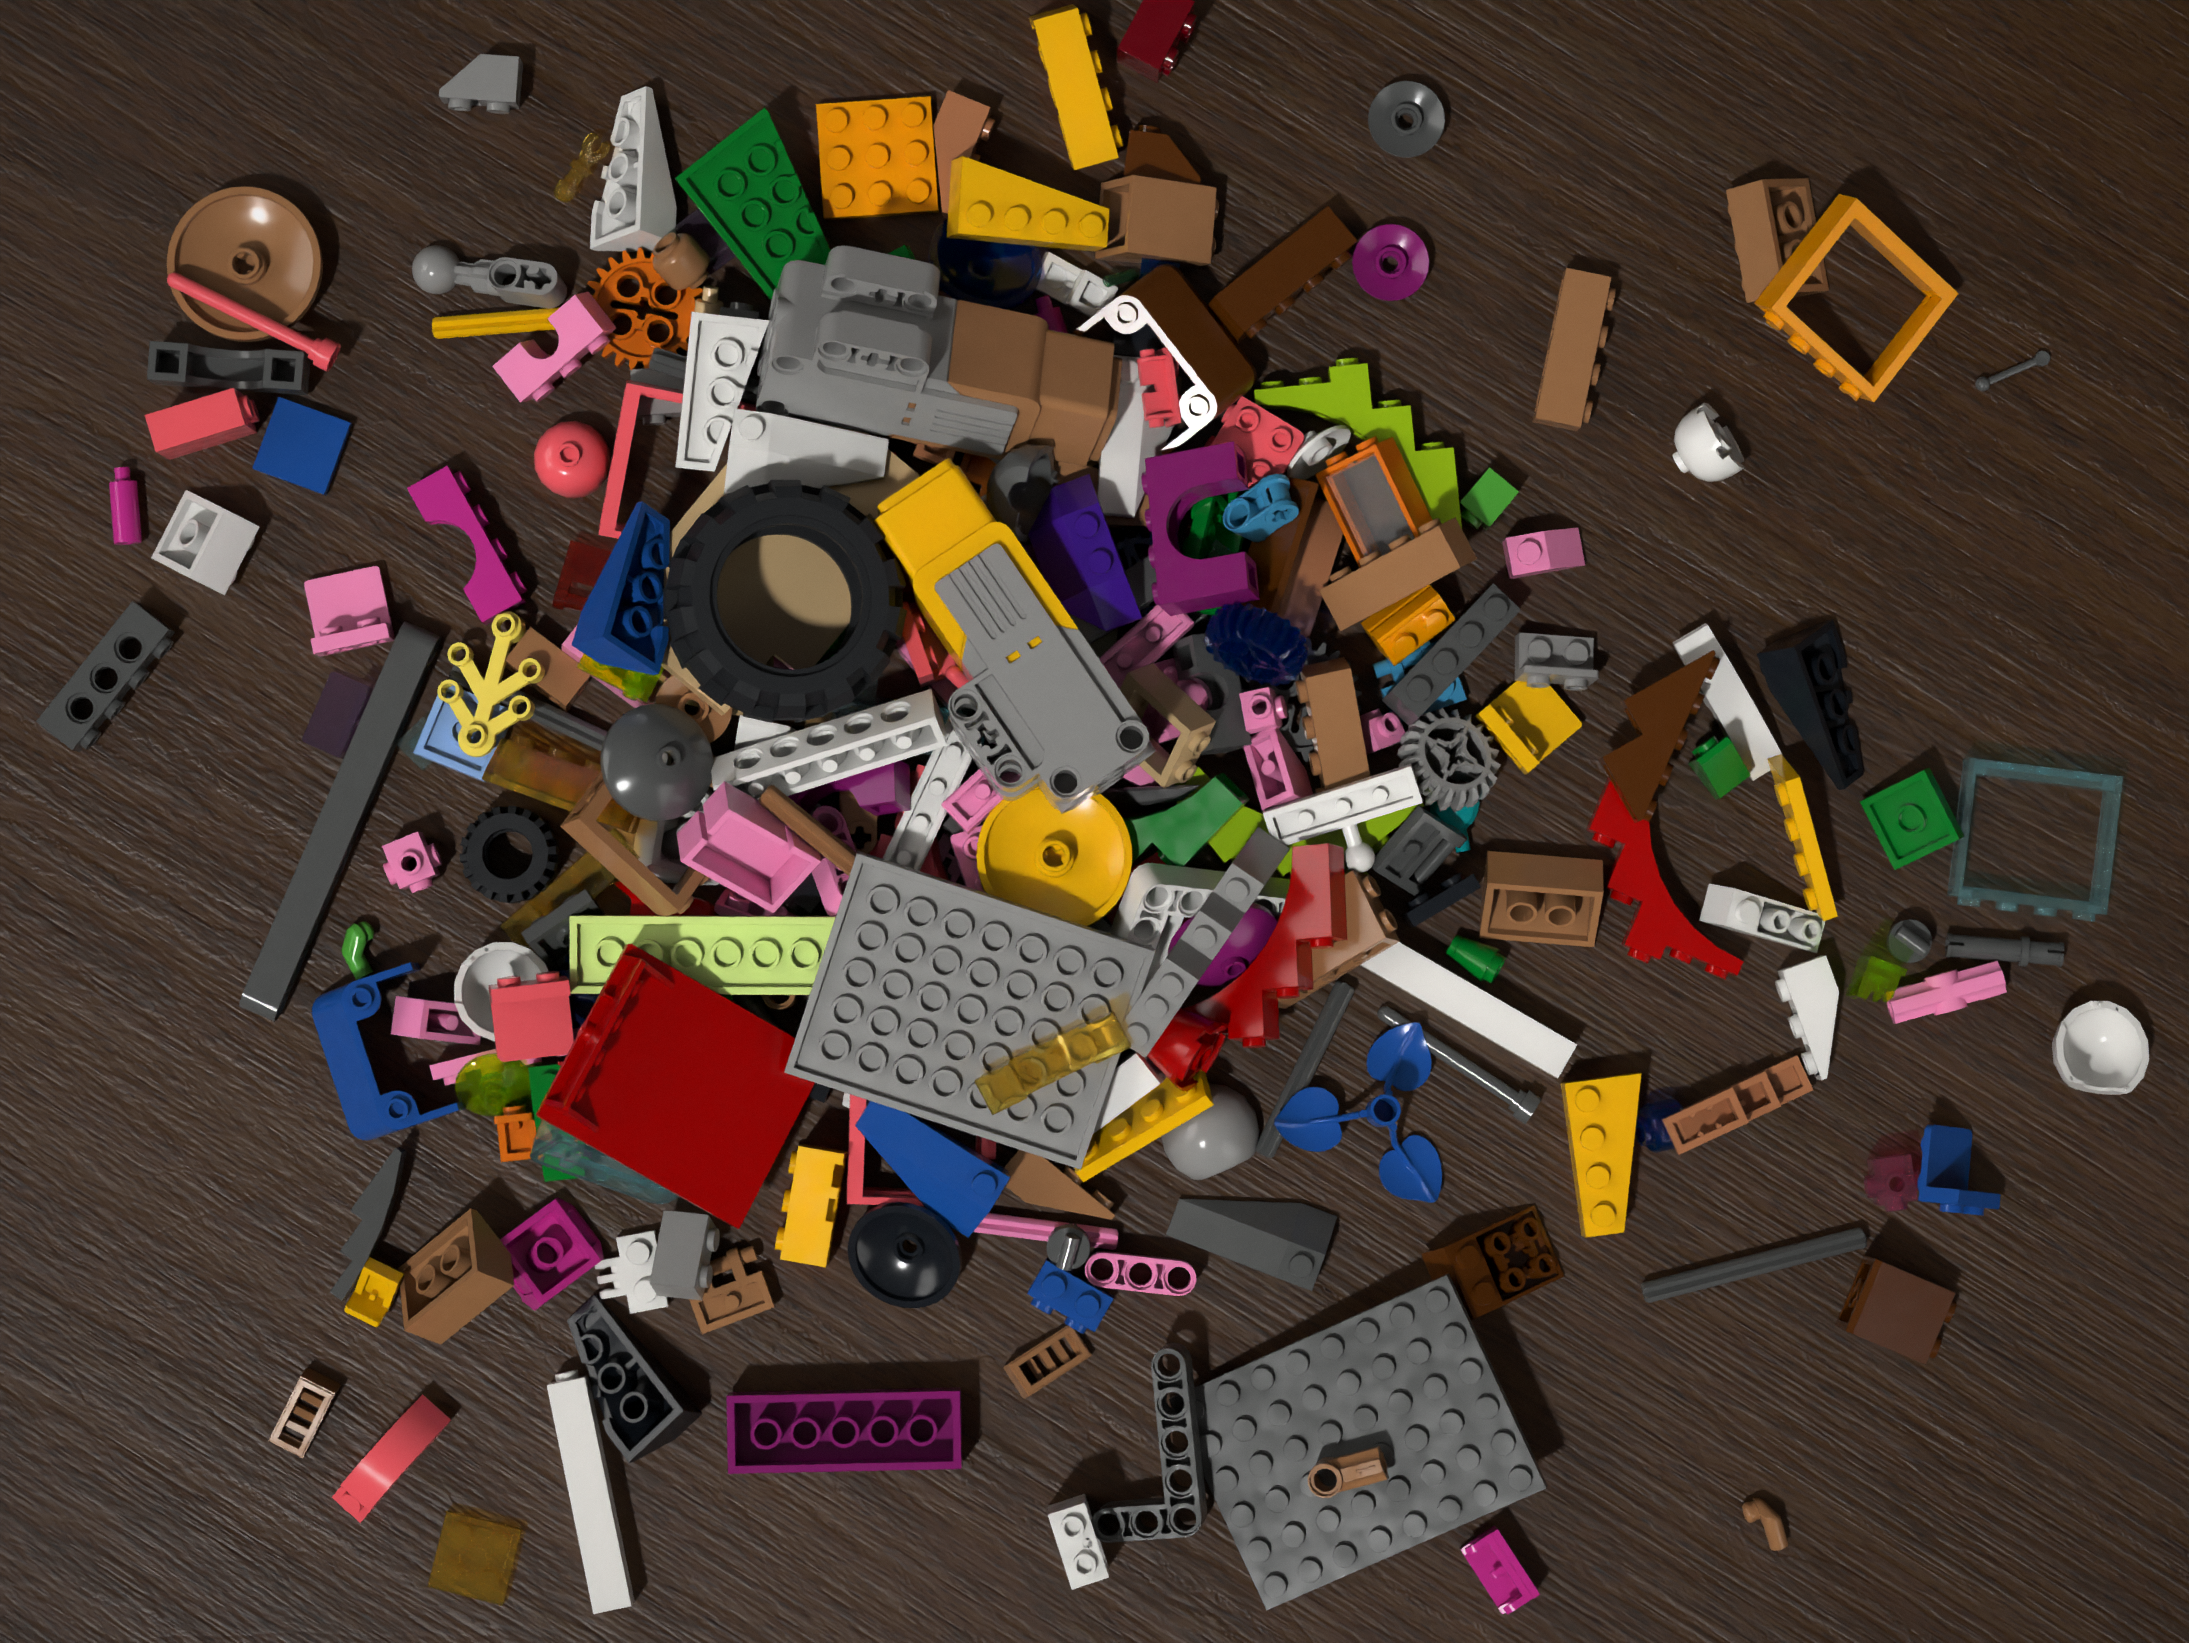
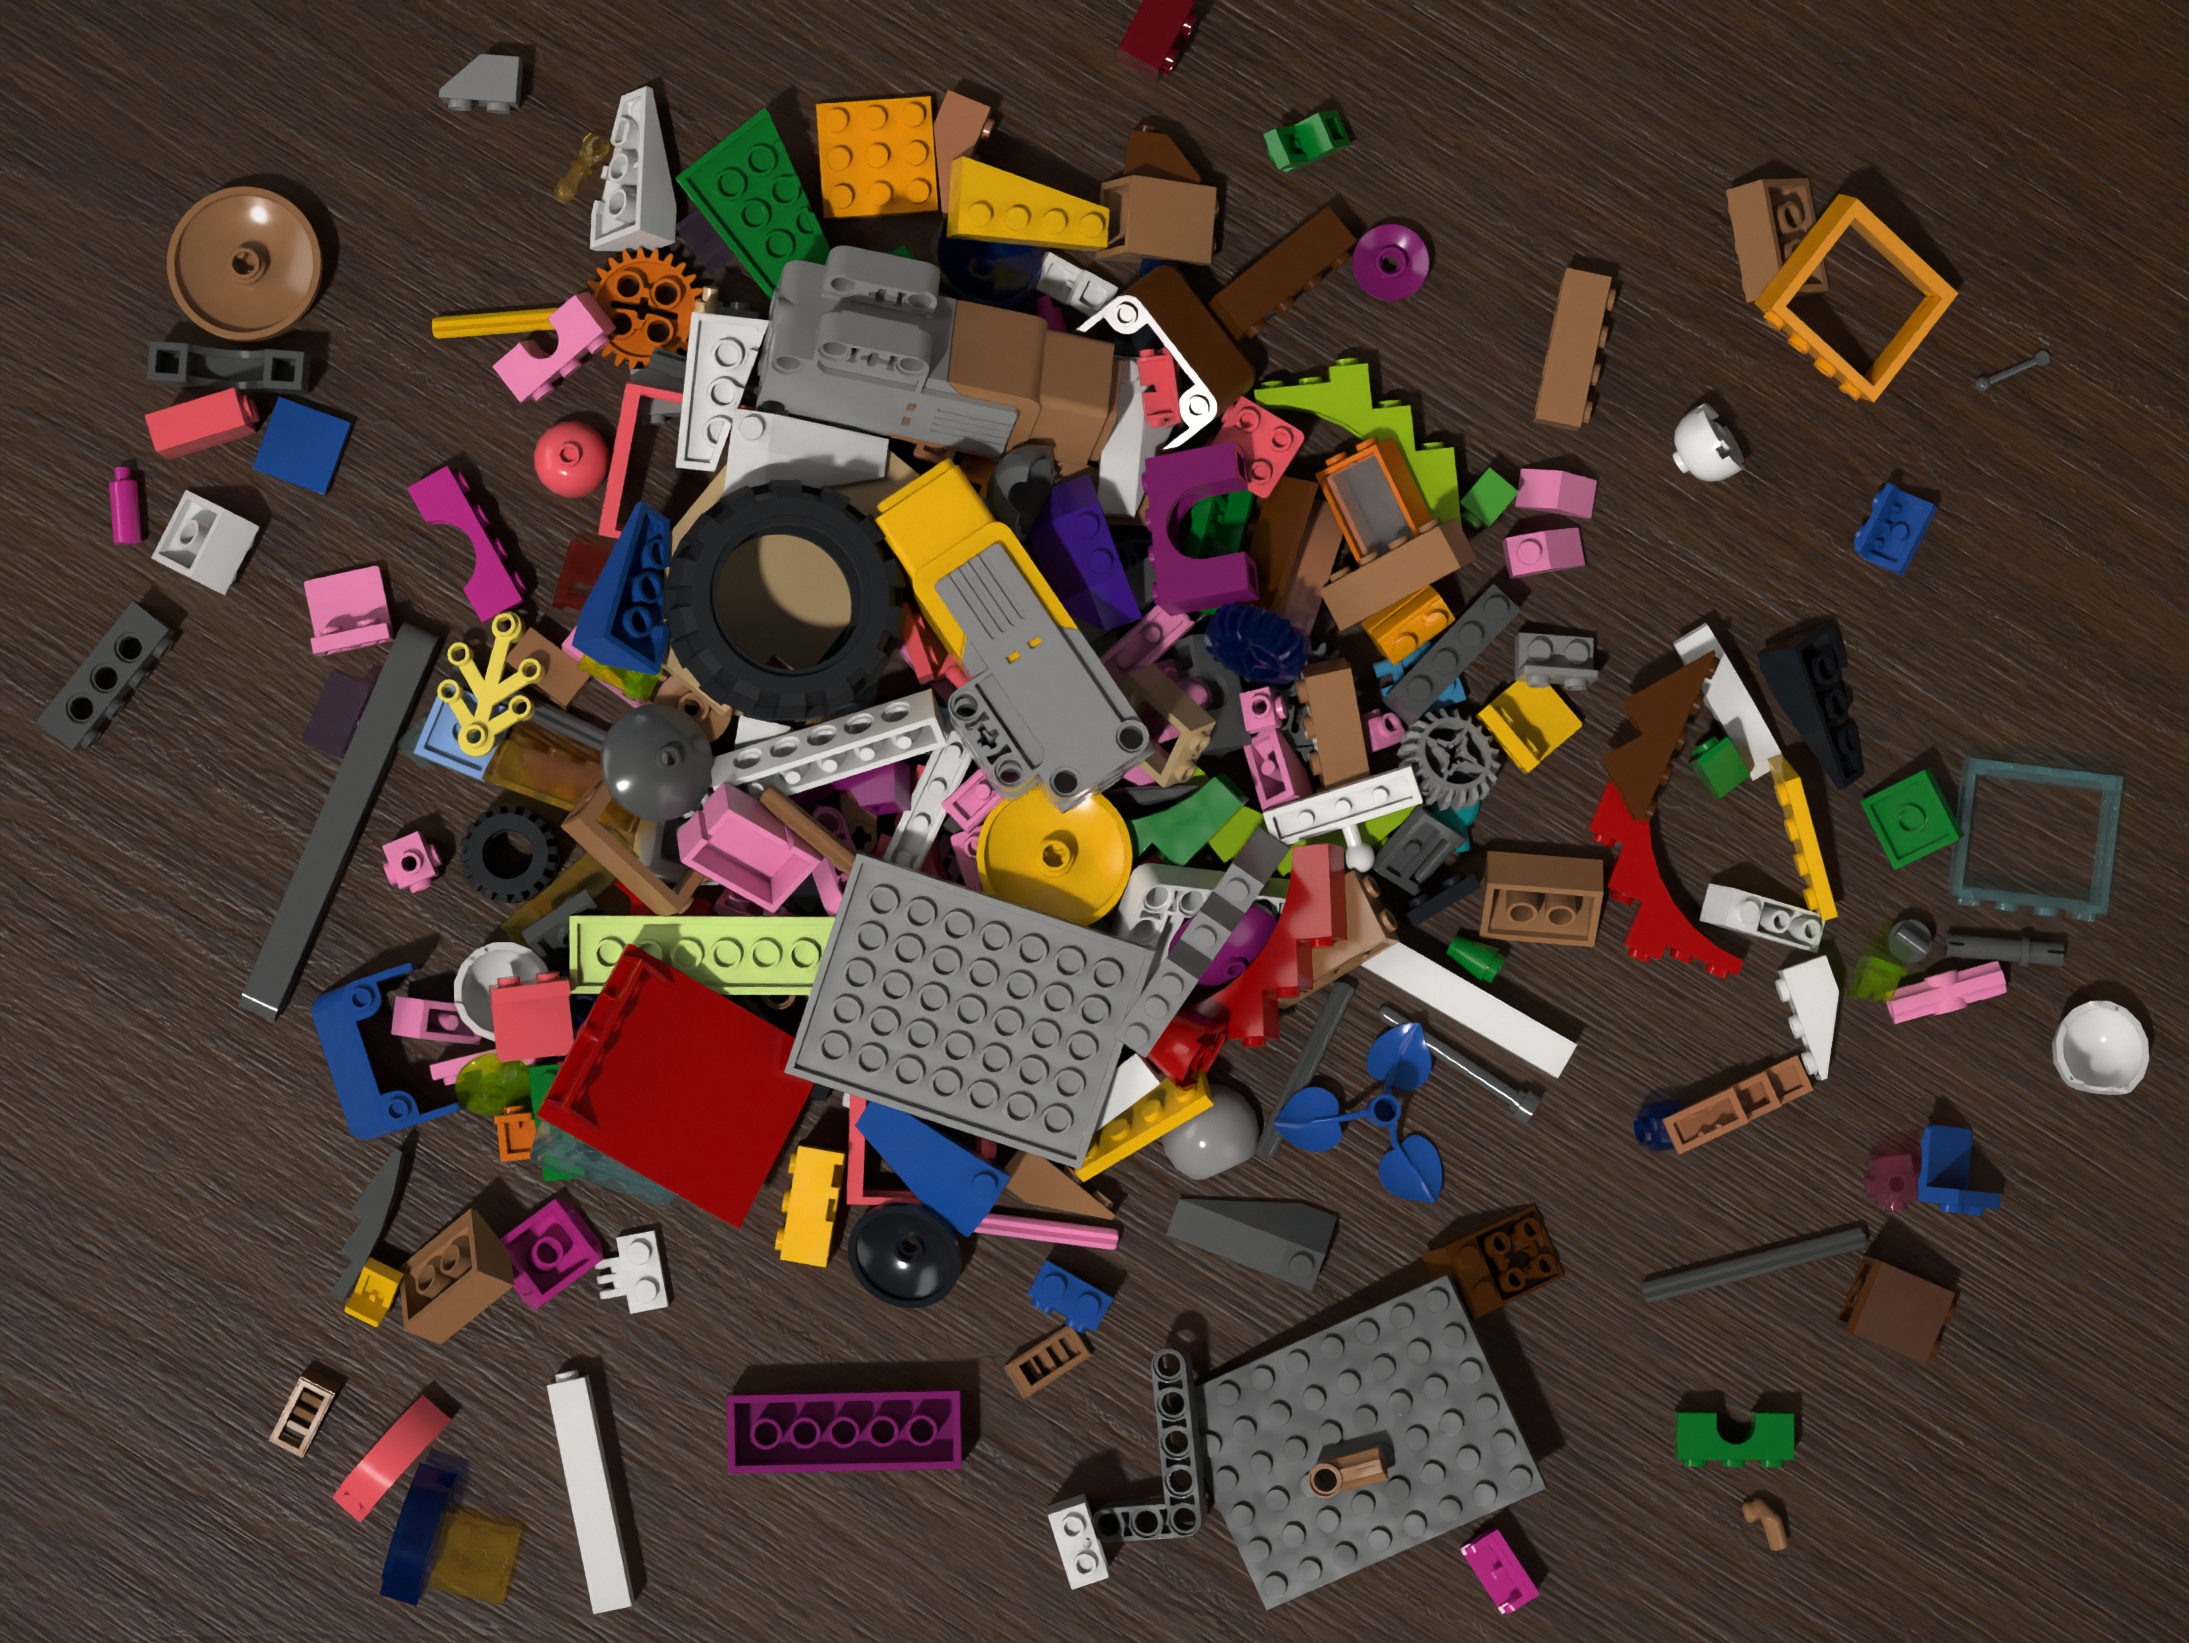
coral piece [167,272,341,372] -> none
bright green arm [341,921,374,980] -> none
light grey beam [412,245,567,309] -> none
black wedge [567,1295,703,1463] -> none
light grey brick [650,1210,720,1301] -> none
medium nougat head [652,232,710,290] -> none
medium nougat plate [689,1245,775,1334] -> none
clear yellow slope [974,1011,1132,1115] -> none
yellow wedge [1029,4,1123,170] -> none
dark grey piece [1046,1223,1090,1271] -> none
bright pink beam [1085,1251,1196,1296] -> none
clear green leg [1103,269,1138,287] -> none
dark azure piece [1223,474,1299,542] -> none
white dish [1287,425,1351,480] -> none
dark grey dish [1368,81,1445,158] -> none
yellow wedge [1561,1073,1642,1238] -> none
none -> clear blue arch [380,1463,457,1606]
none -> green brick [1263,110,1351,173]
none -> bright pink slope [1515,469,1597,519]
none -> green arch [1673,1410,1794,1467]
none -> blue bracket [1854,482,1938,577]

